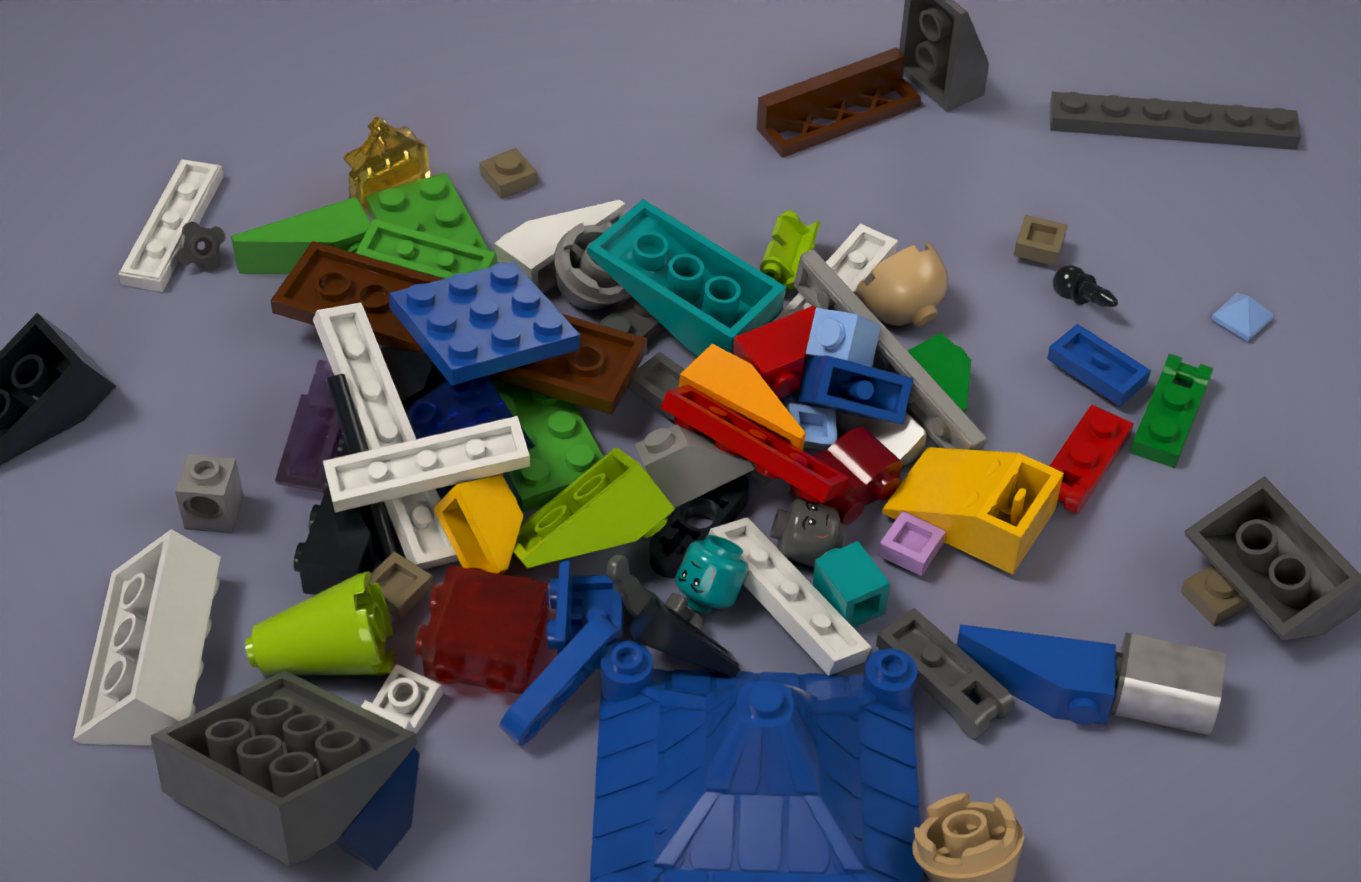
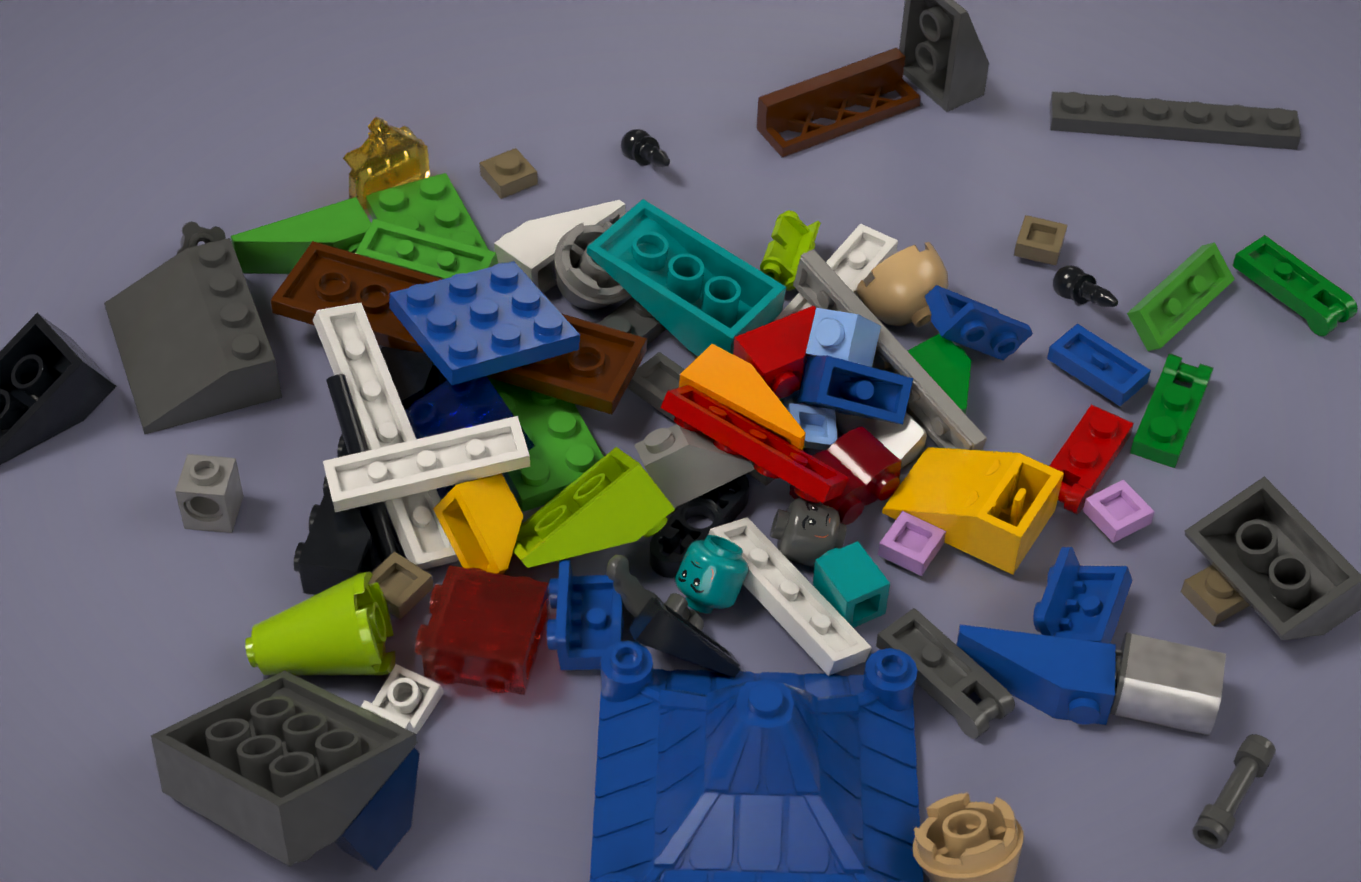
white slope [73,529,221,746] -> none
white tile [118,159,224,292] -> none
clear purple slope [275,360,342,493] -> none
blue beam [499,614,622,746] -> none
light blue slope [1211,293,1274,342] -> none
none -> dark grey slope [104,238,282,434]
none -> black bar [621,129,670,167]
none -> blue bracket [924,285,1033,360]
none -> blue bracket [1033,547,1133,644]
none -> lavender plate [1083,479,1155,543]
none -> bright green plate [1127,242,1235,351]
none -> dark grey bar [1192,734,1276,849]
none -> green plate [1232,235,1358,336]

